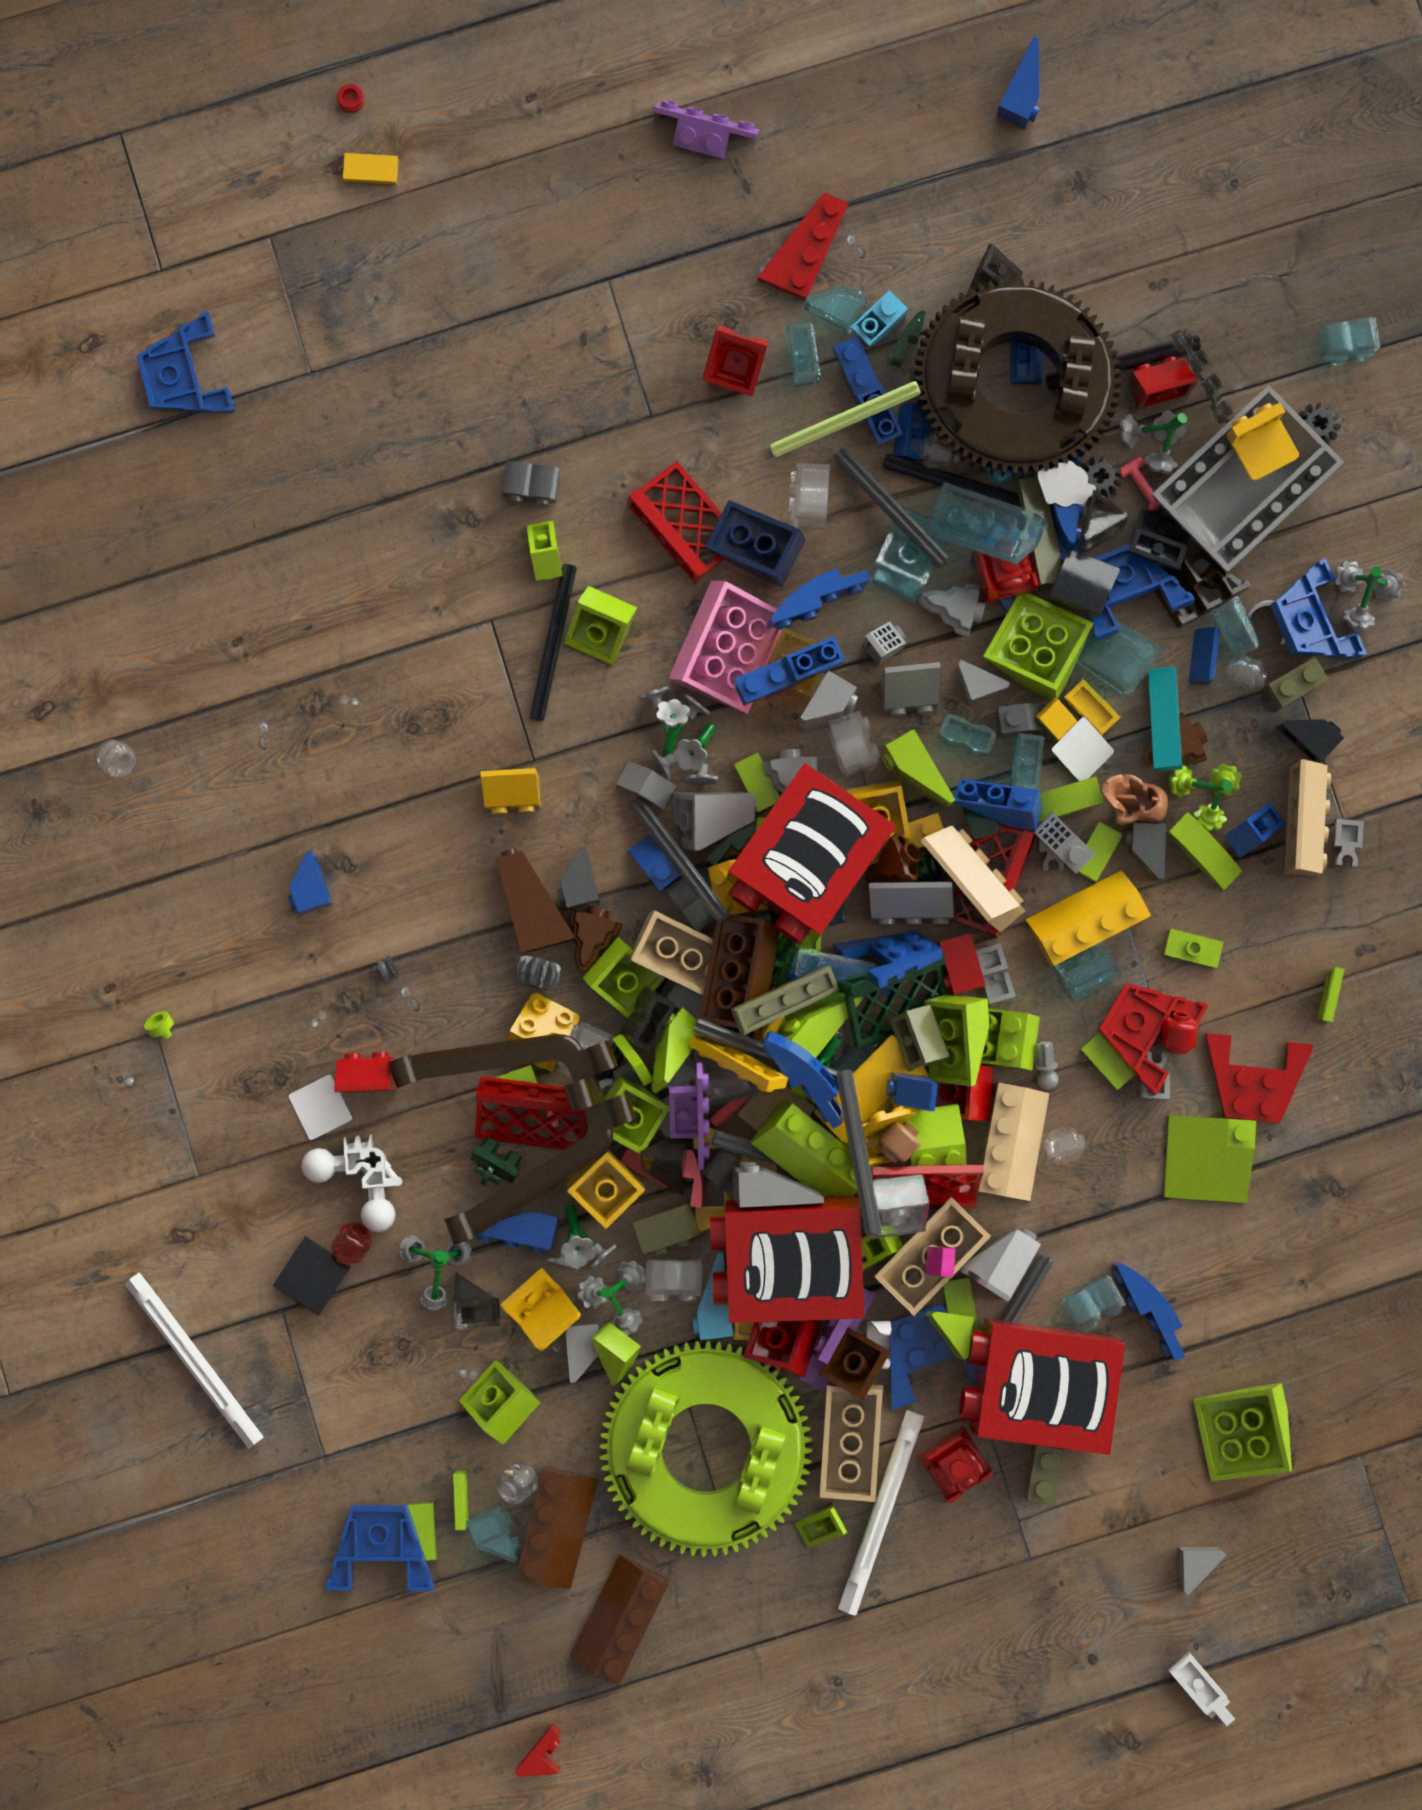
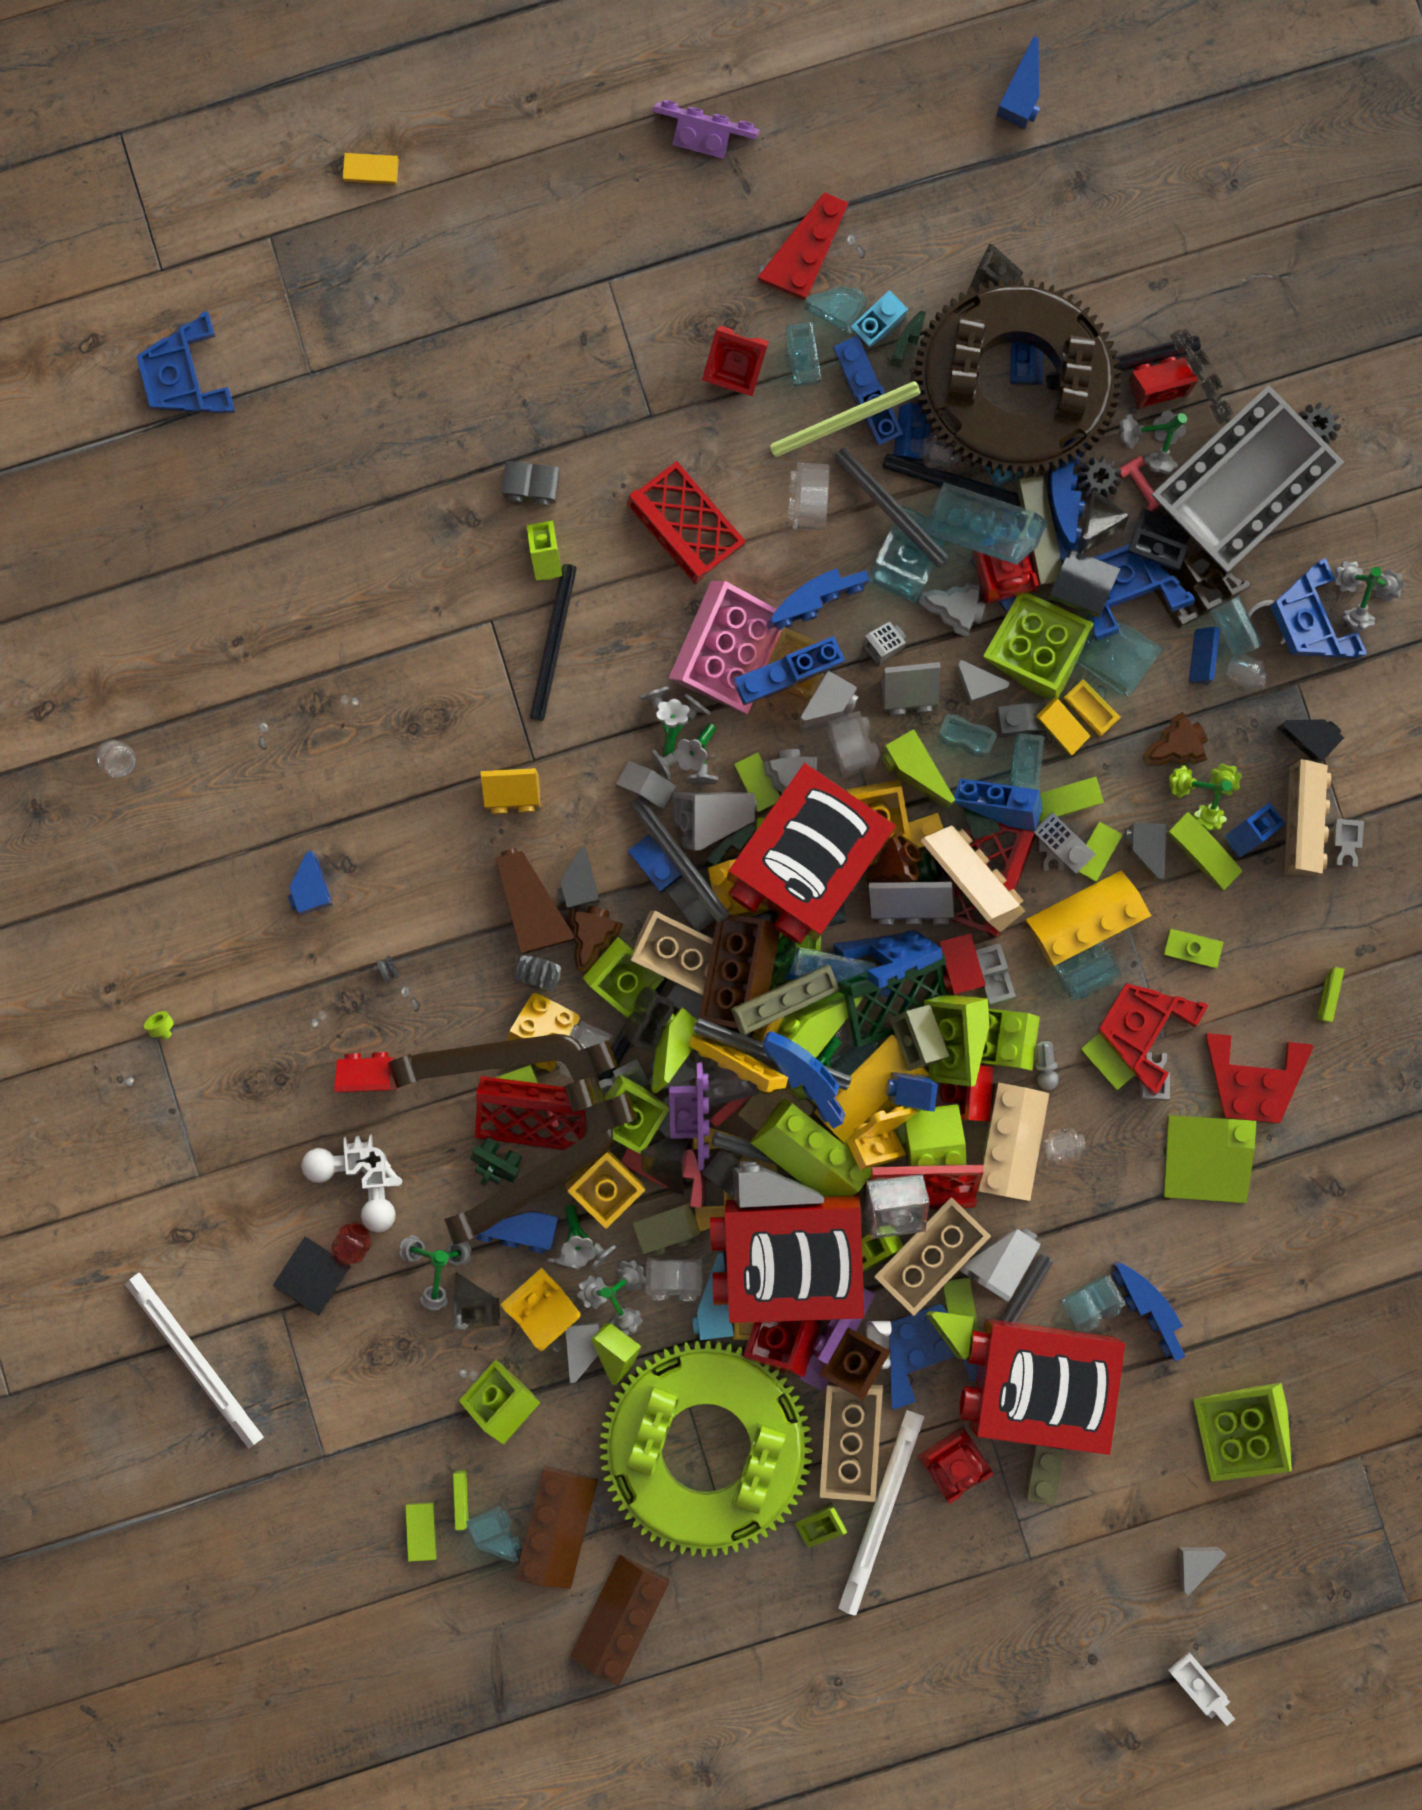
white sticker [289,1075,352,1140] -> none
blue wing [326,1504,434,1591] -> none
red tile [337,84,365,113] -> none
clear head [497,1462,538,1504] -> none
red slope [515,1723,561,1777] -> none
lime slope [564,586,638,665] -> none
lime tile [613,1034,652,1086] -> none
dark blue slope [705,500,805,587] -> none
dark grey axle [836,1070,882,1236] -> none
medium nougat head [879,1121,920,1163] -> none
dark pink slope [925,1246,955,1277] -> none
white sticker [1038,461,1096,507] -> none
white sticker [1052,717,1114,781] -> none
nougat head [1102,774,1168,826] -> none
teal tile [1148,666,1182,772] -> none
red head [1161,1012,1198,1054] -> none
yellow bracket [1226,403,1299,481] -> none
olive brick [1262,657,1329,712] -> none
clear light blue brick [1318,317,1381,365] -> none

